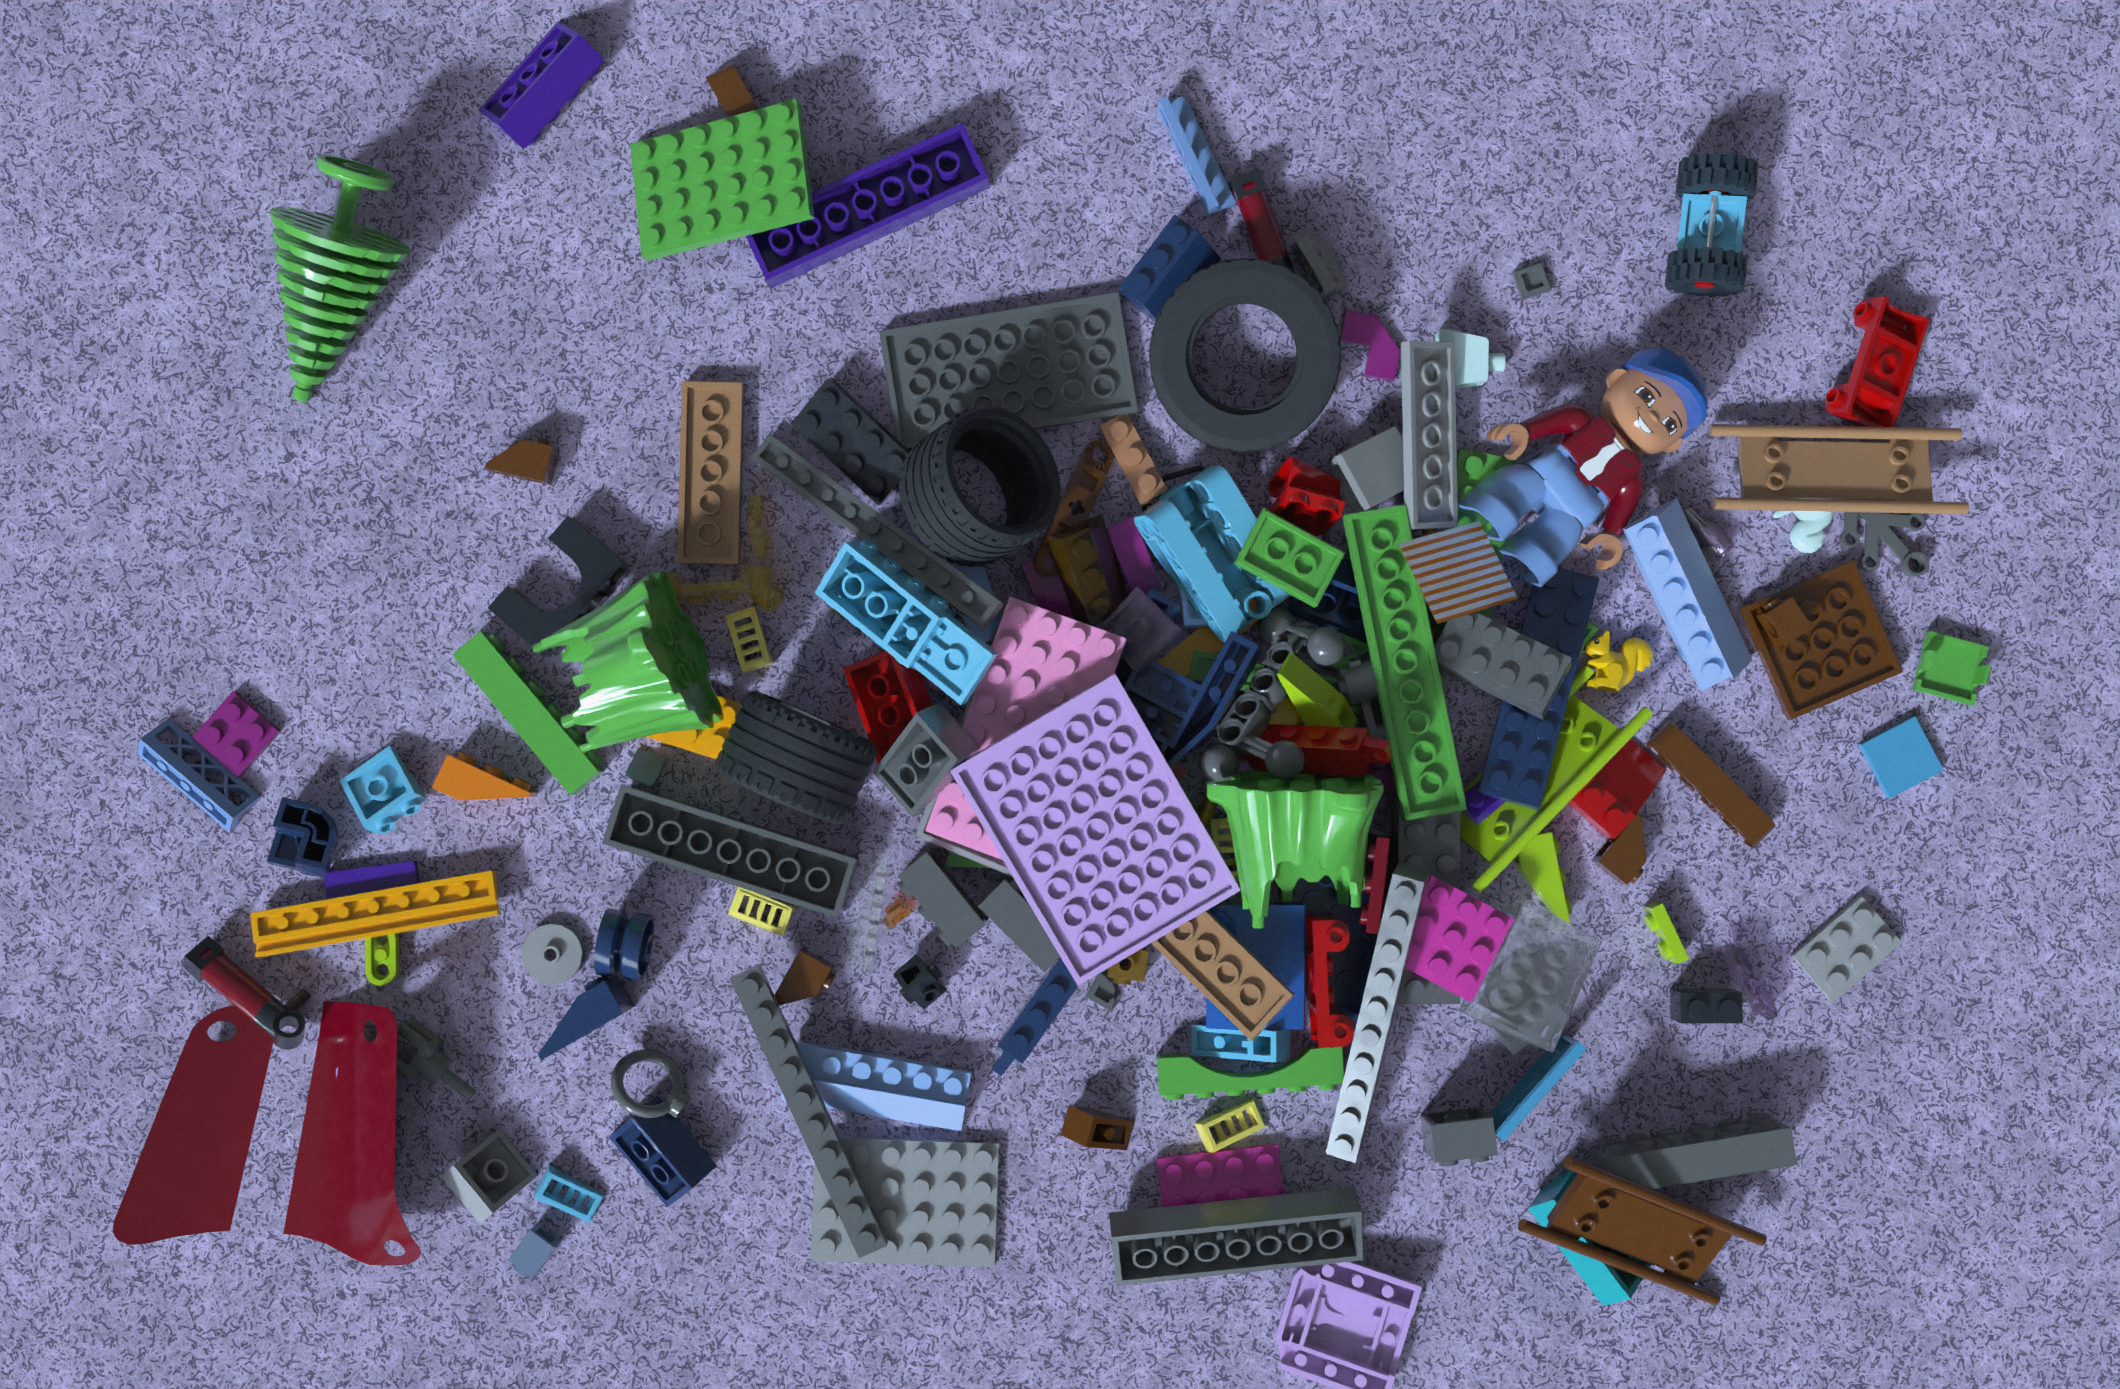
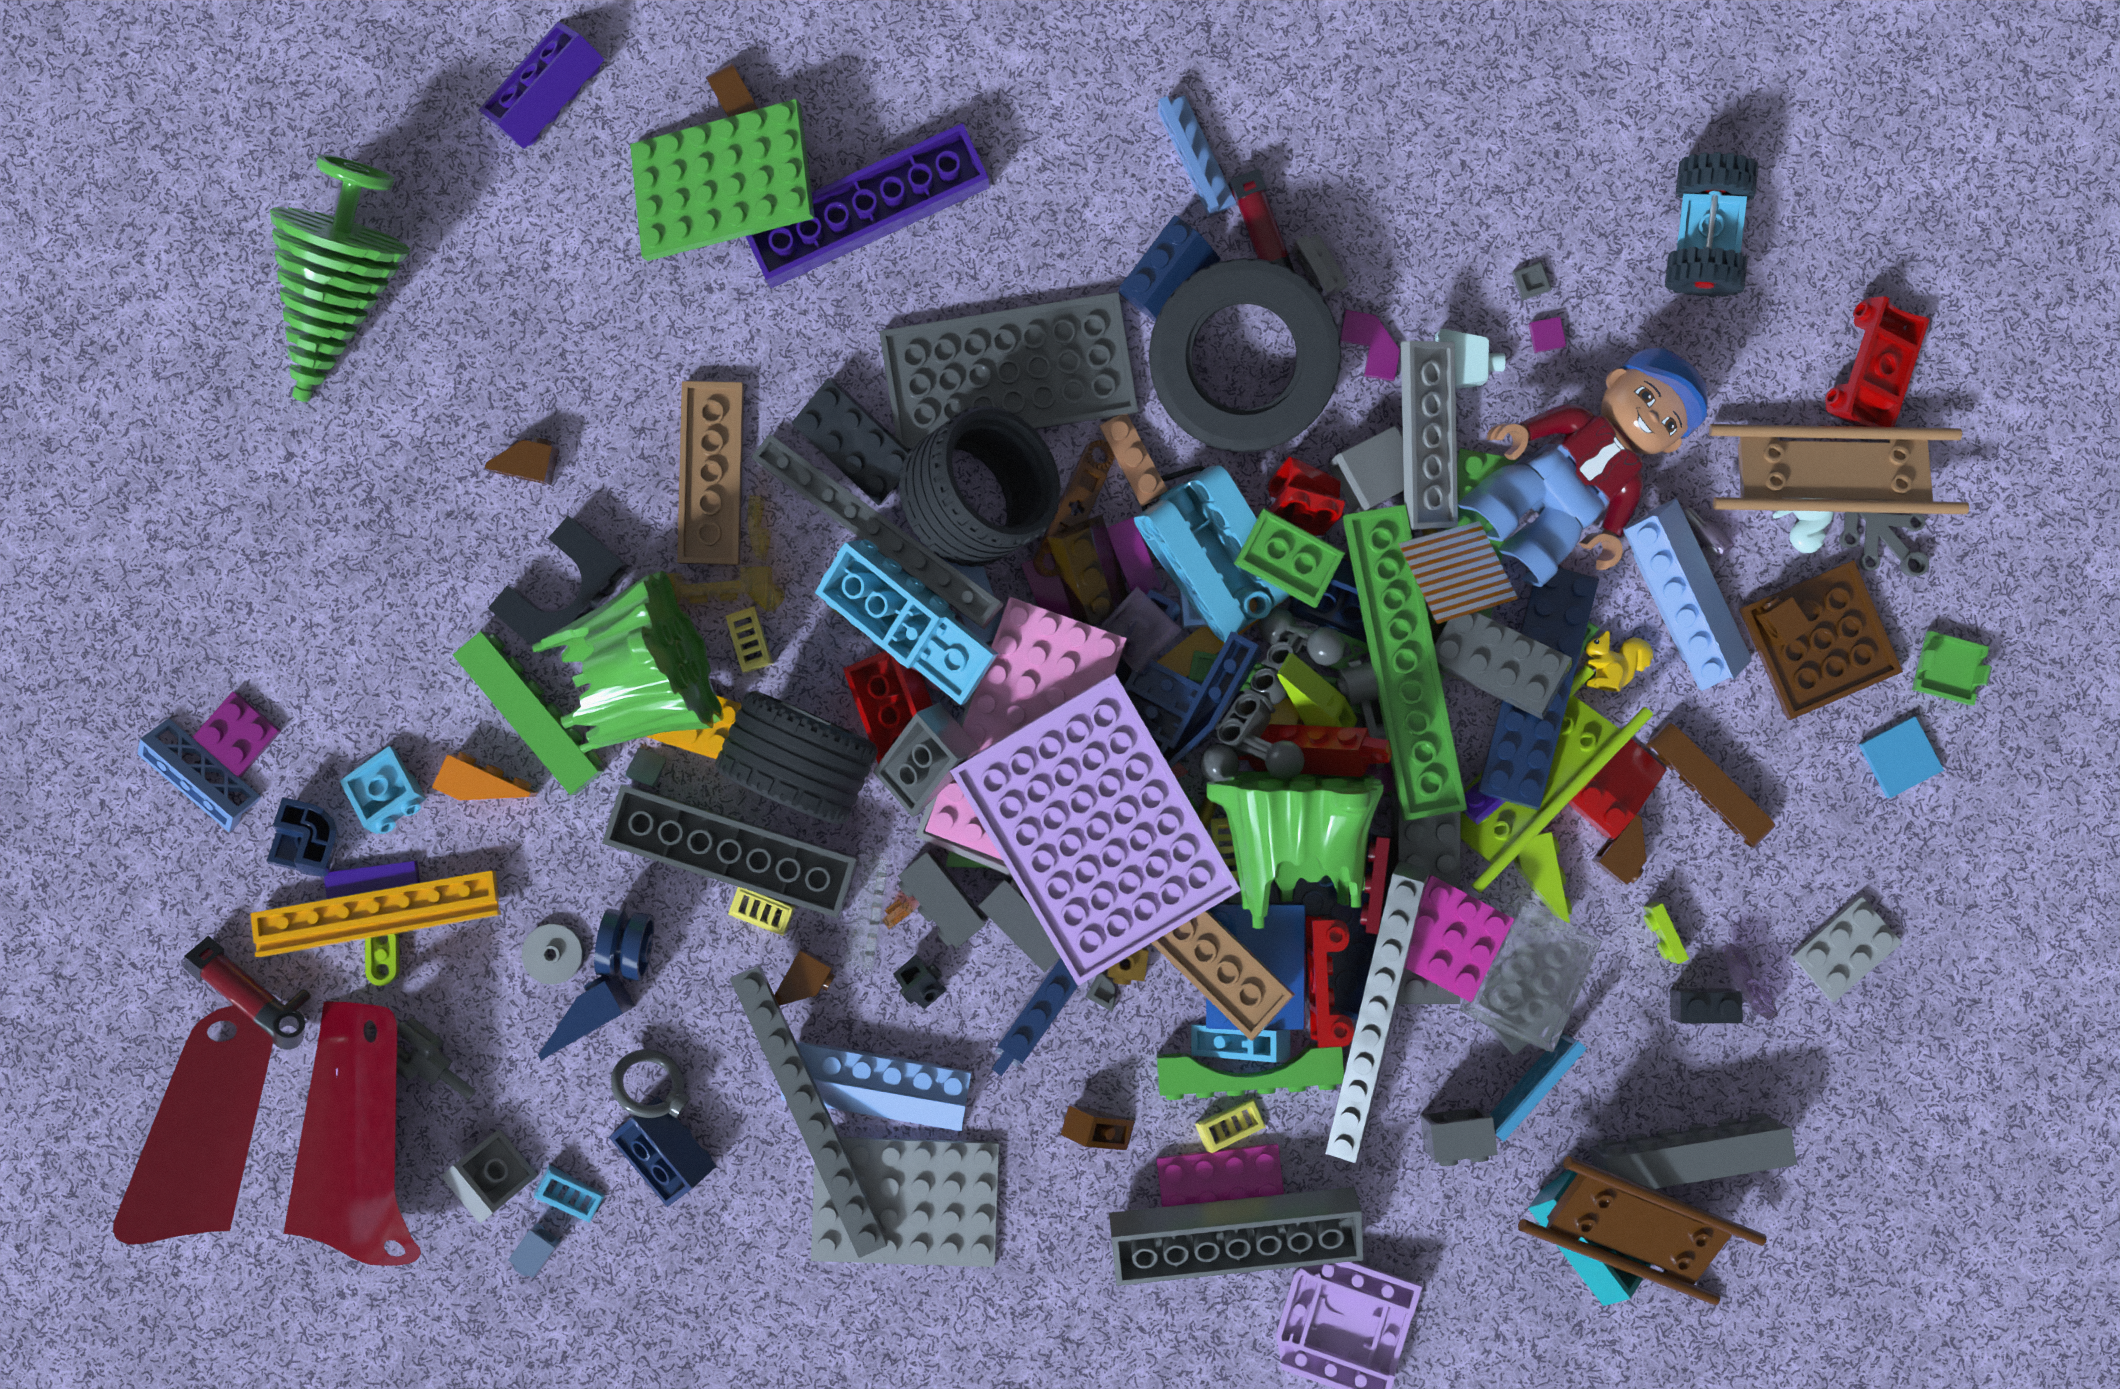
none -> magenta tile [1528,317,1566,354]

